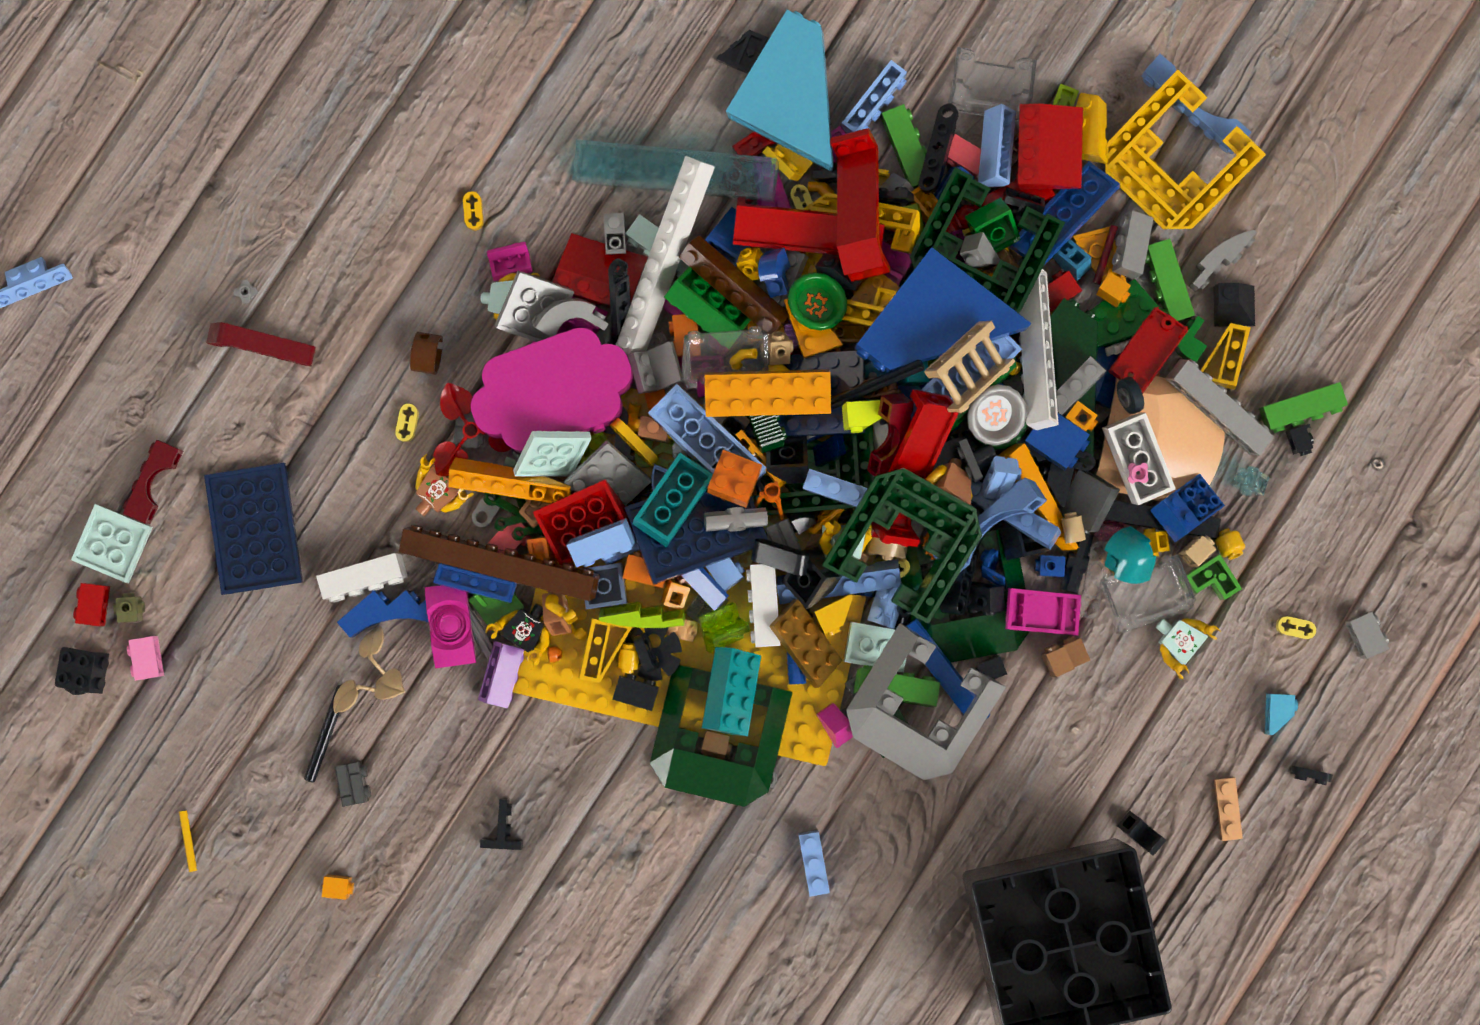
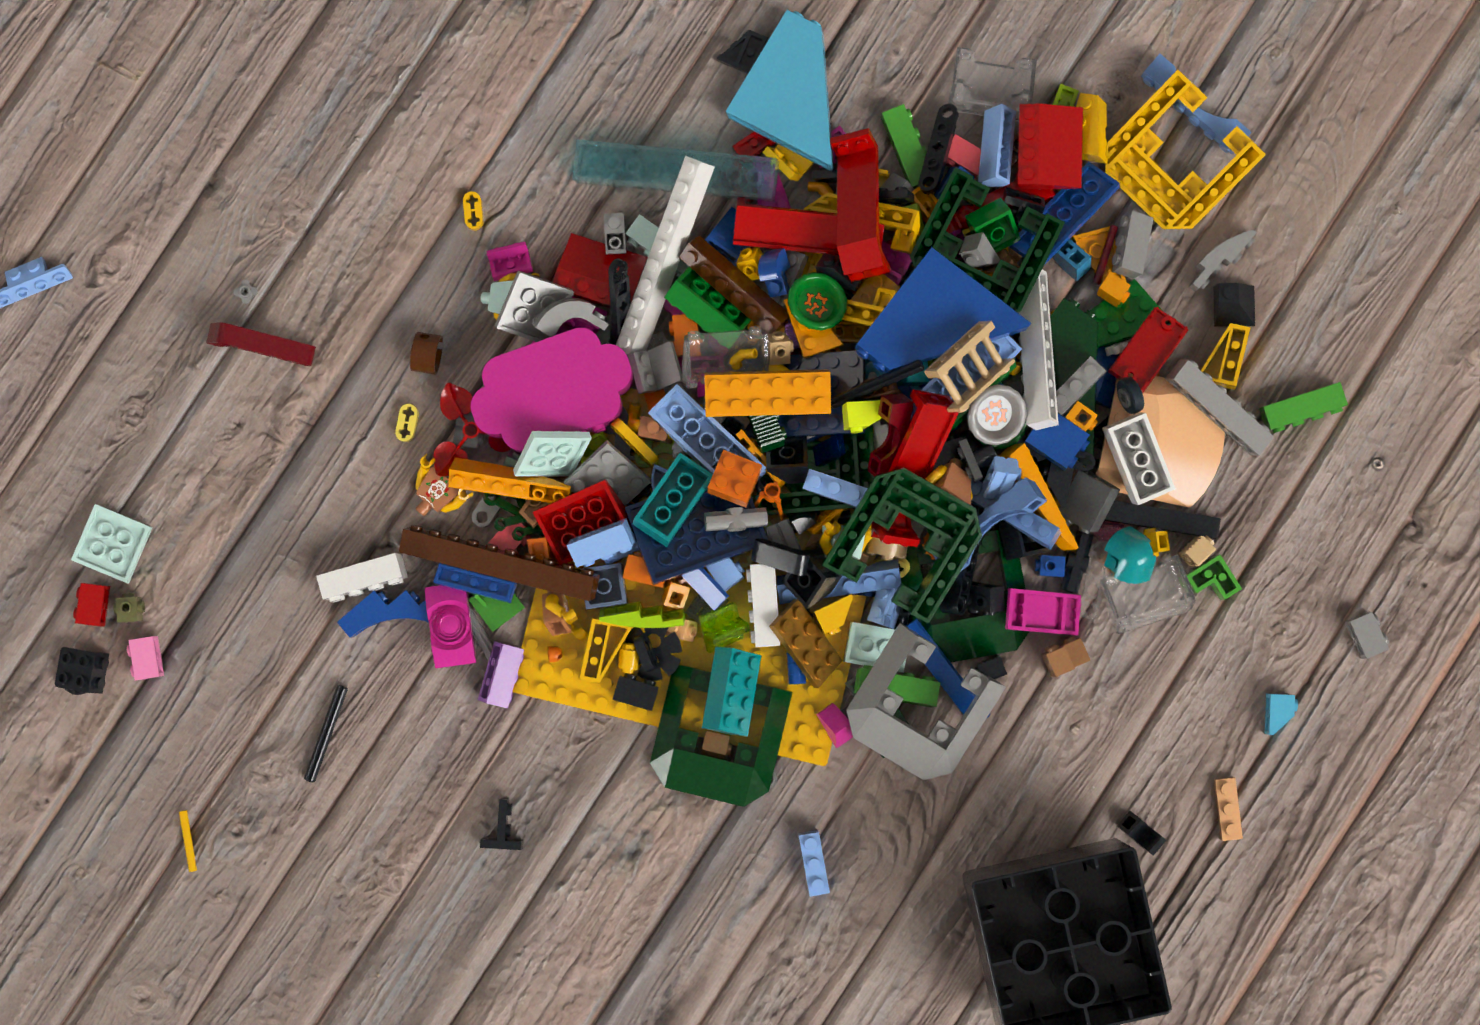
dark red arch [123,440,184,524] -> none
dark blue plate [204,463,303,595] -> none
light orange brick [322,874,354,900] -> none
tan plant [333,626,405,714] -> none
dark grey brick [335,761,371,807] -> none
torso [485,603,549,665] -> none
light yellow beam [790,184,813,210] -> none
light blue brick [841,60,907,133] -> none
blue bracket [980,548,1005,587] -> none
red brick [1048,270,1082,312] -> none
tan brick [1061,512,1086,543] -> none
bright pink plate [1128,463,1148,484] -> none
bright green brick [1145,239,1195,322] -> none
blue slope [1150,474,1225,542] -> none
torso [1155,618,1221,679] -> none
green brick [1175,316,1207,362] -> none
yellow head [1215,528,1245,560] -> none
clear light blue brick [1233,466,1270,497] -> none
light yellow beam [1276,616,1316,639] -> none
black brick [1286,424,1314,456] -> none
black plate [1291,765,1333,785] -> none

